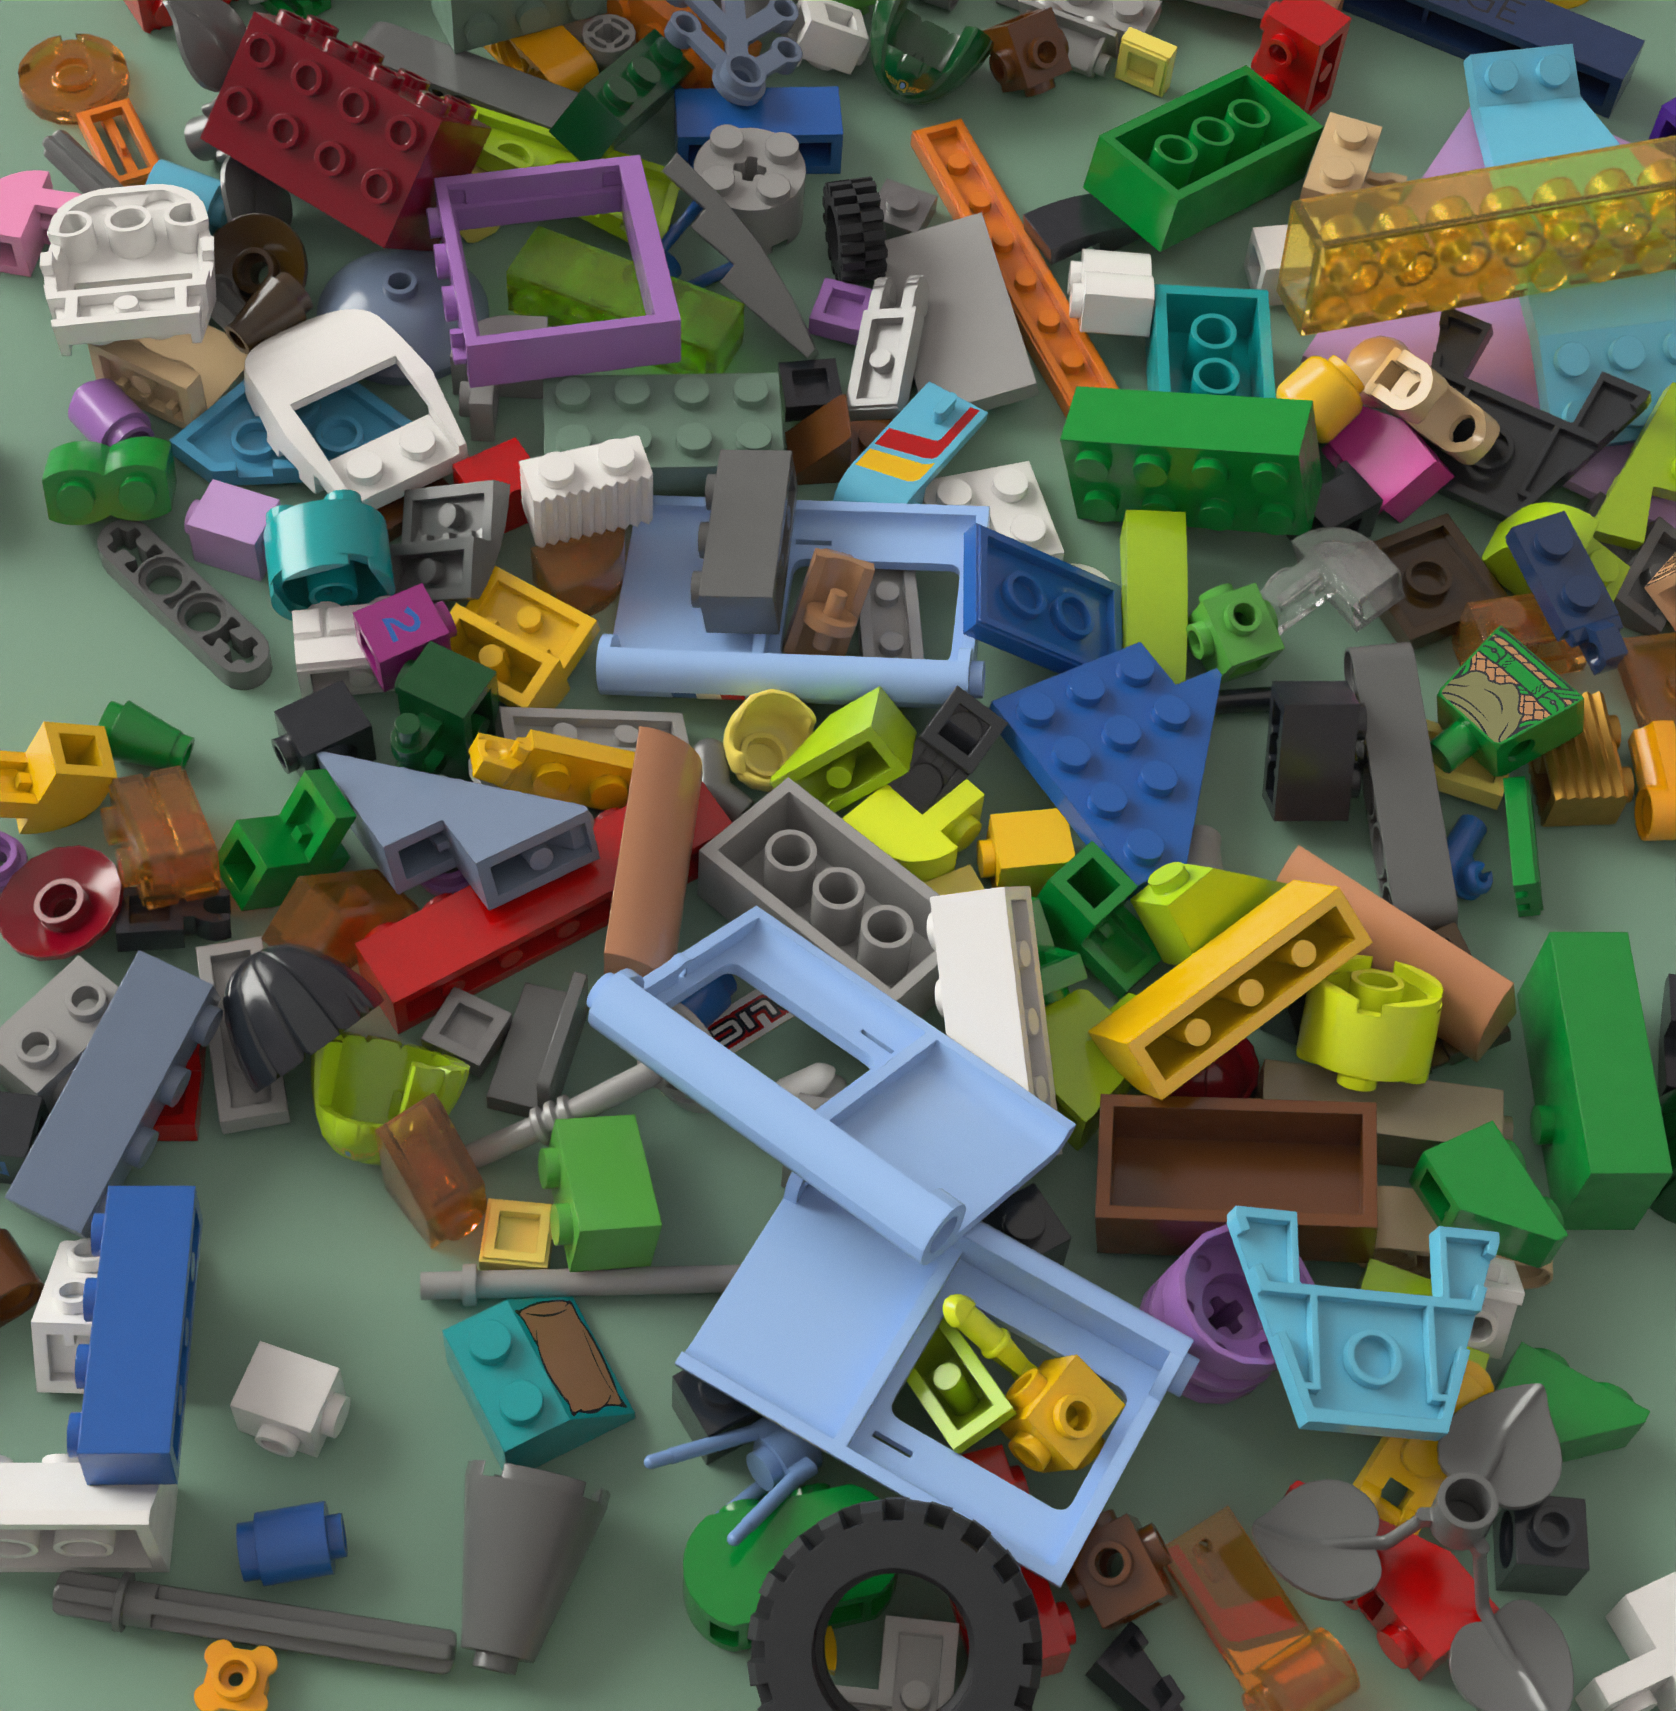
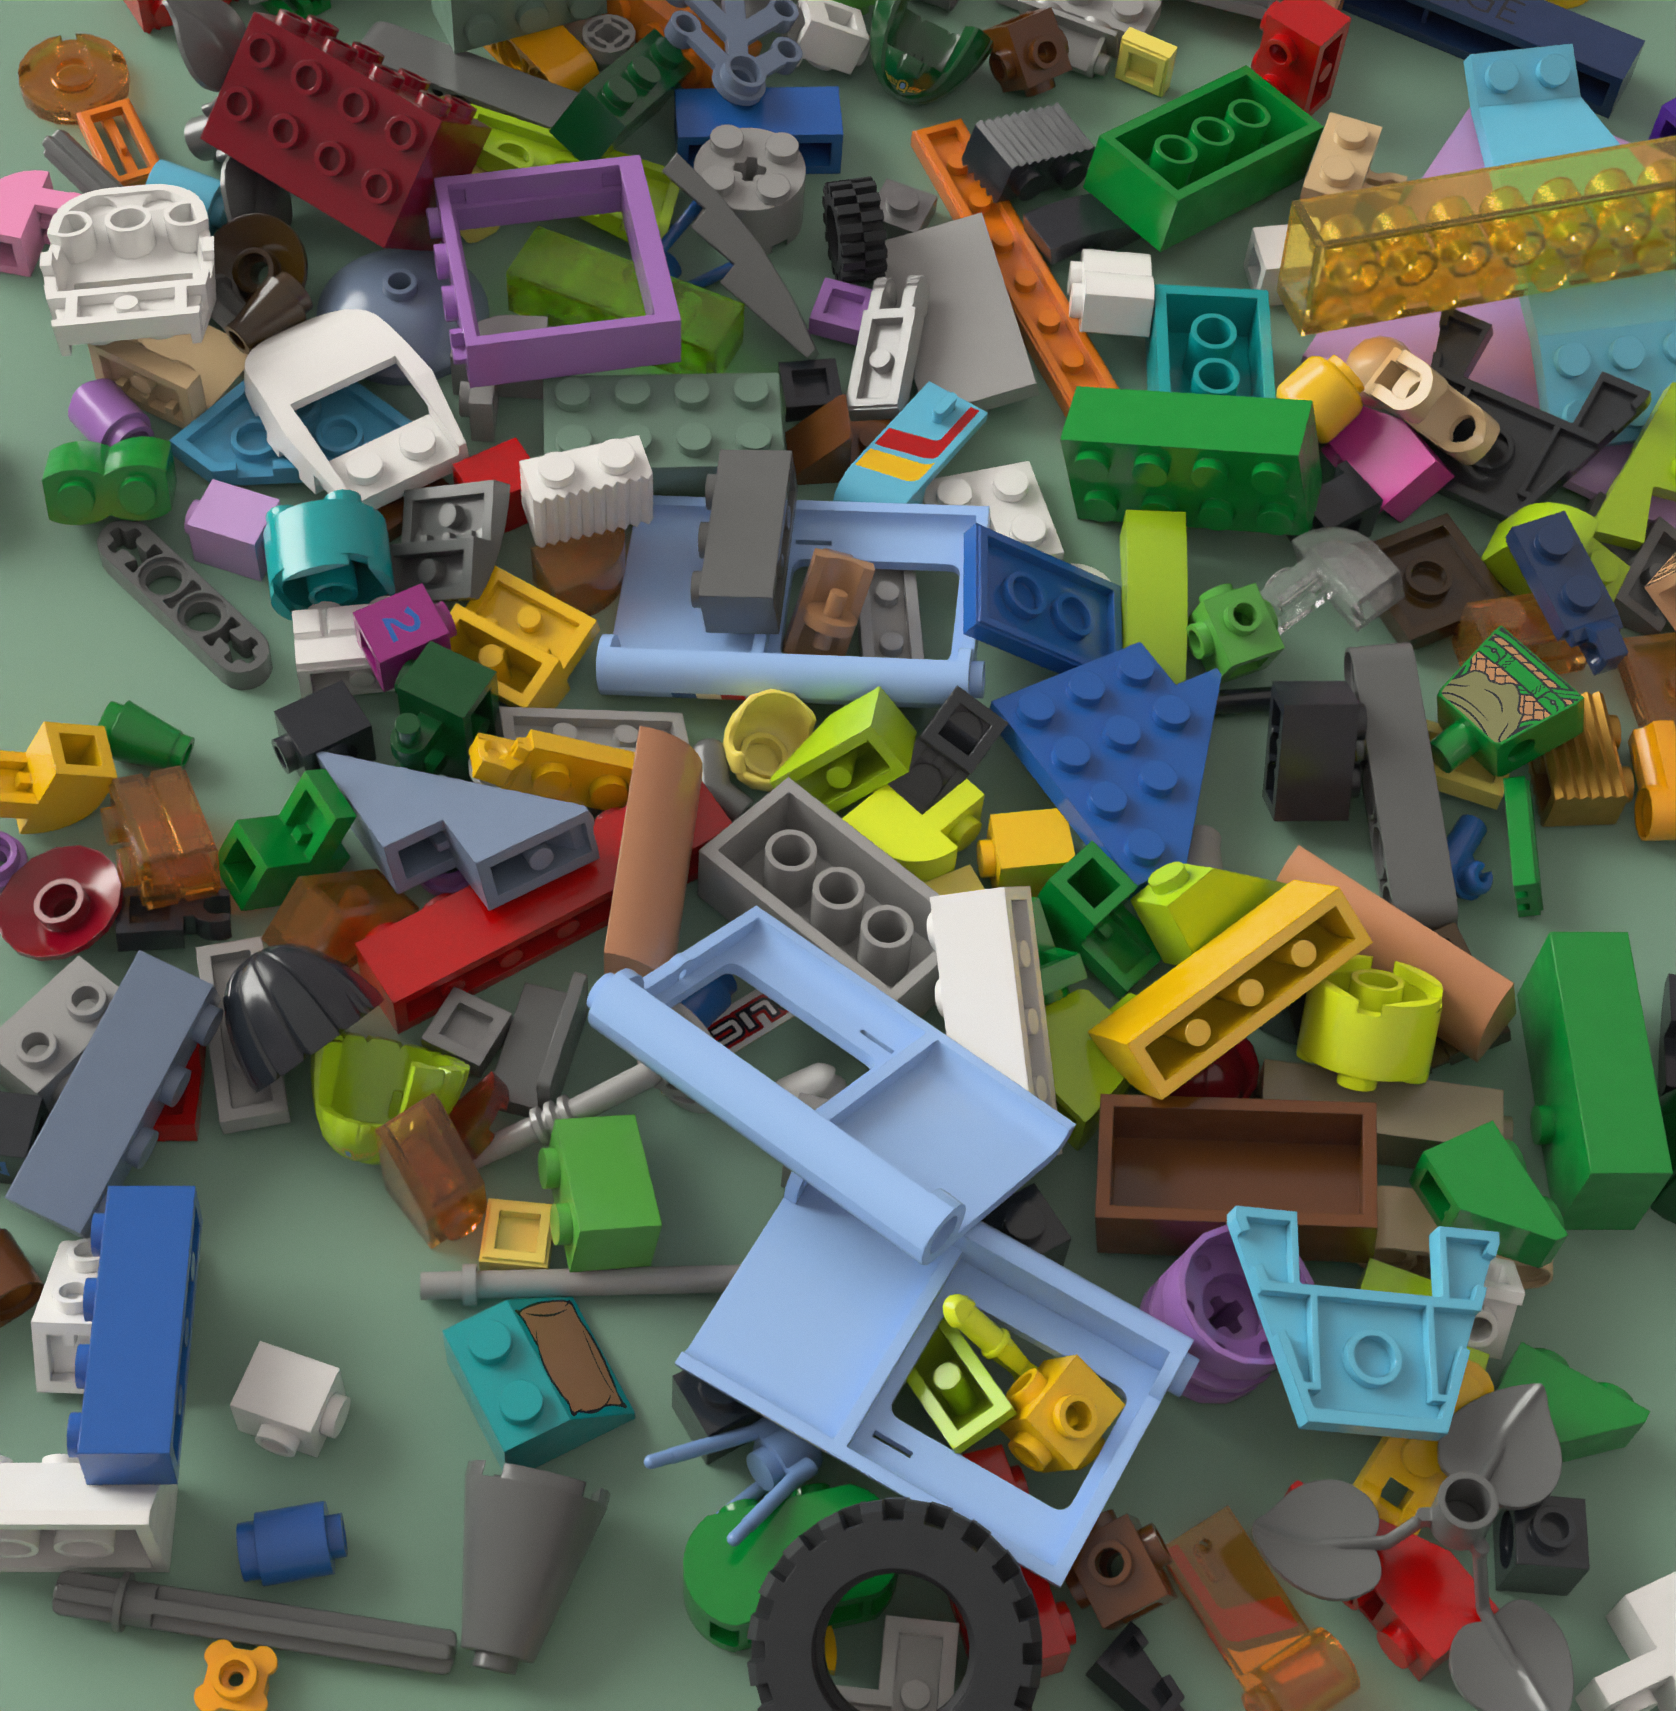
none -> clear red tile [444,1071,509,1161]
none -> black brick [961,102,1095,203]

